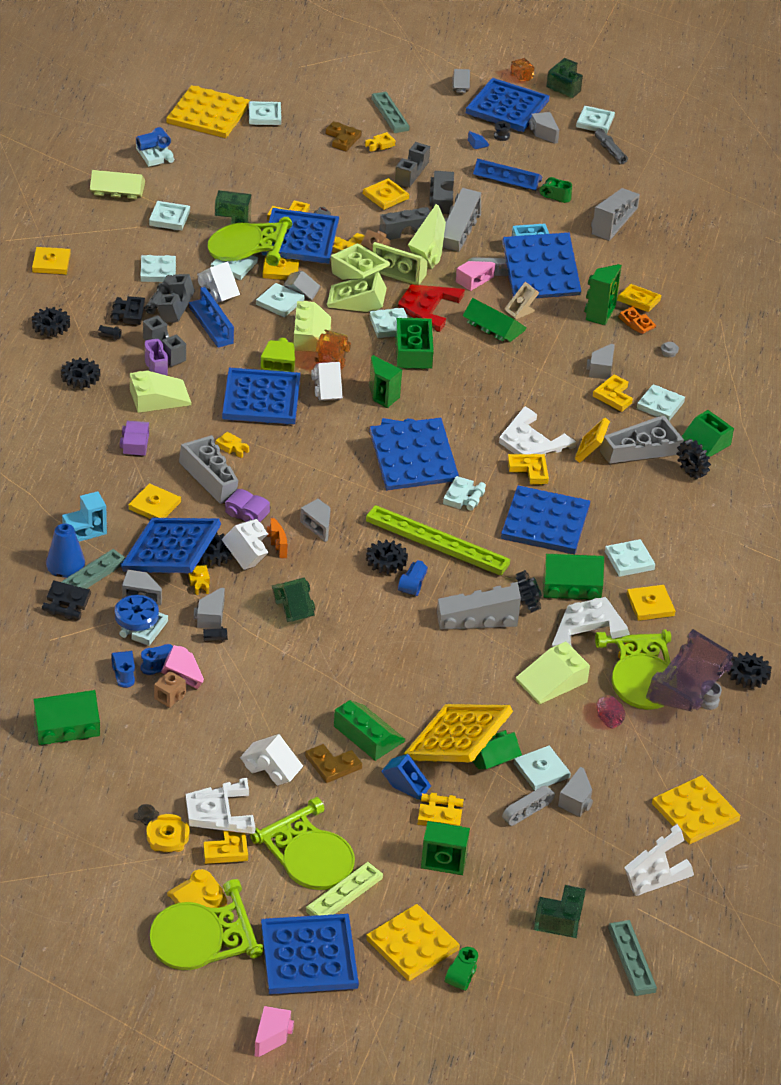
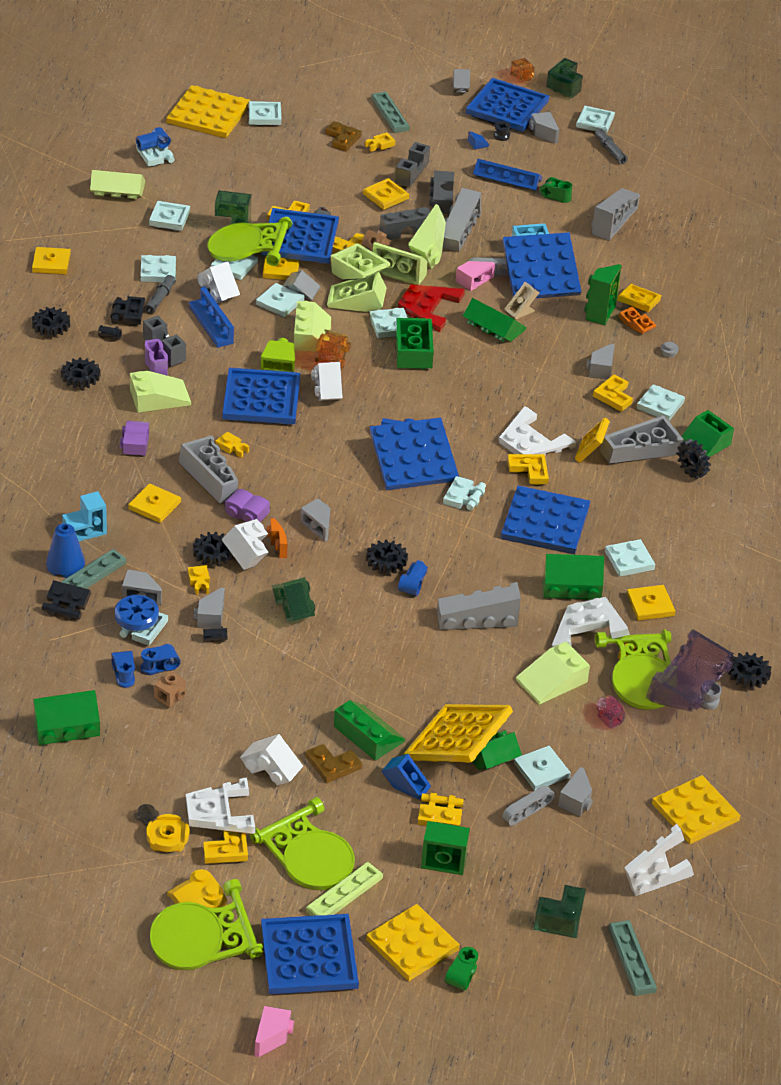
blue plate [121,518,221,573] -> none
dark grey arch [157,274,195,323] -> none
bright pink slope [161,645,204,689] -> none
lime plate [366,505,510,576] -> none
green slope [369,355,402,408] -> none
black gear [516,570,542,613] -> none

